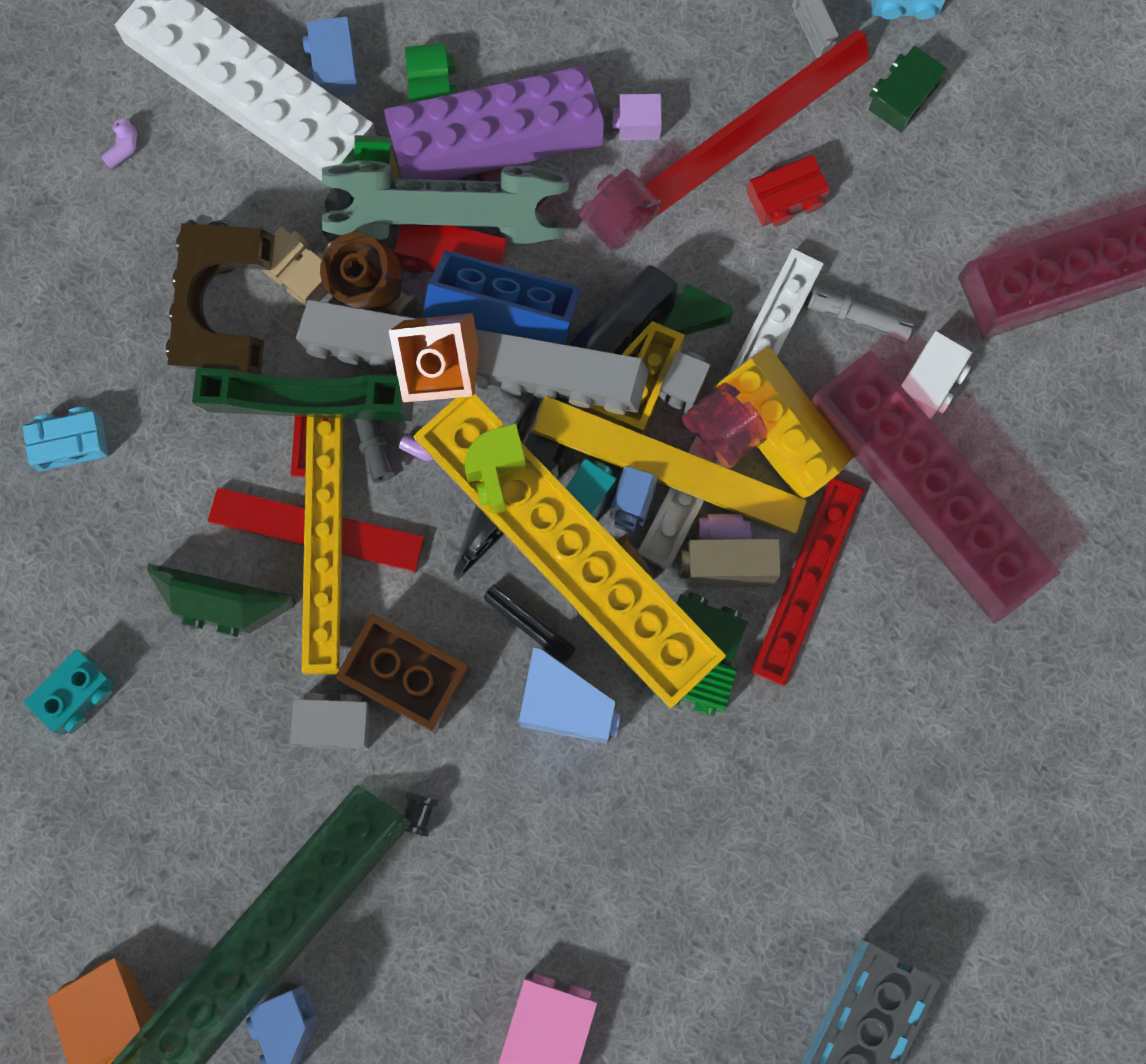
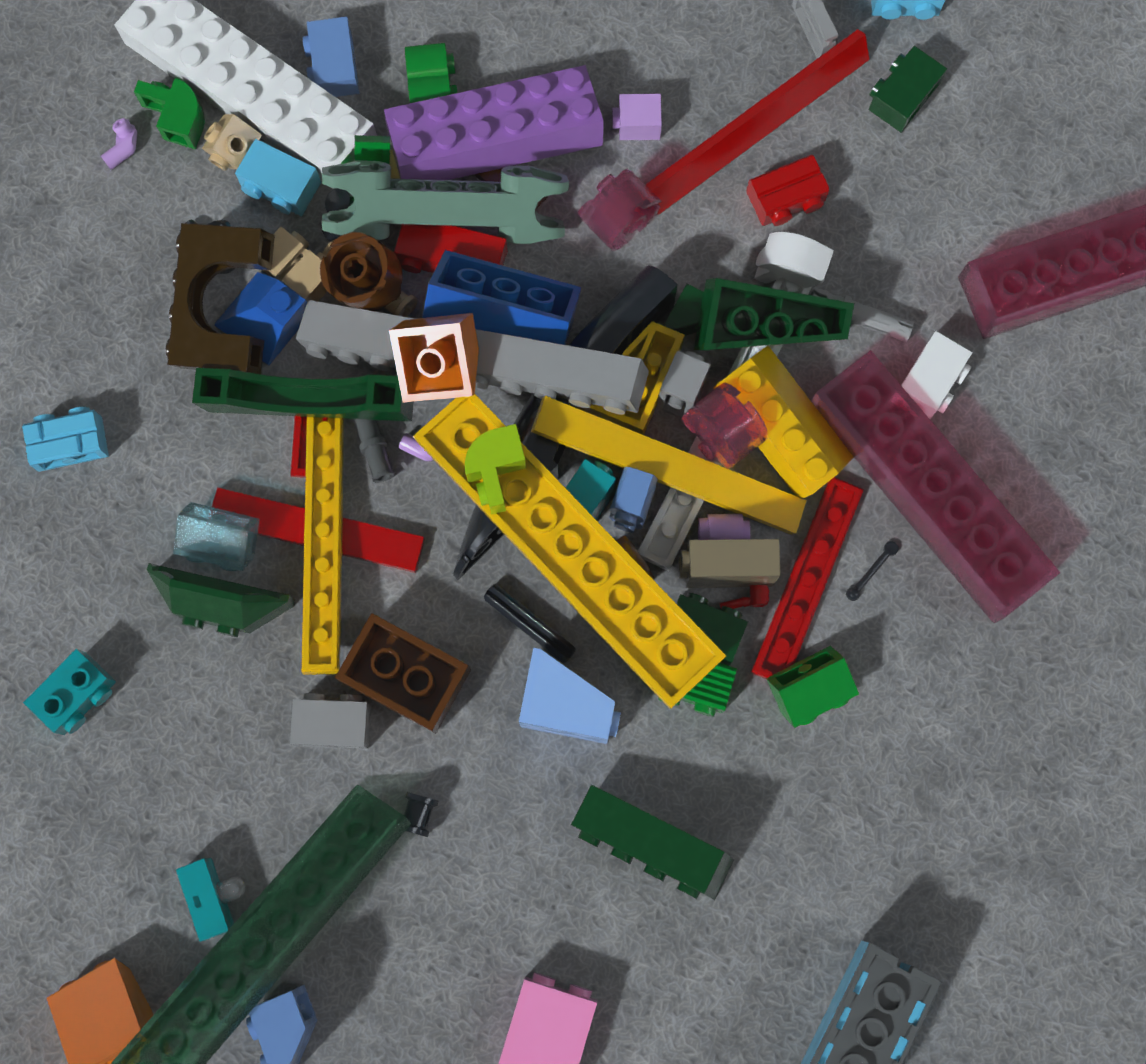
none -> green brick [134,78,205,150]
none -> clear light blue brick [173,502,260,571]
none -> teal piece [176,858,246,942]
none -> tan brick [202,114,262,171]
none -> blue slope [214,272,307,366]
none -> medium azure brick [235,139,321,217]
none -> dark green wedge [571,784,734,900]
none -> dark green wedge [694,278,855,350]
none -> red hand [720,585,769,609]
none -> white brick [754,232,834,289]
none -> green brick [766,645,859,728]
none -> black hinge [846,541,899,601]

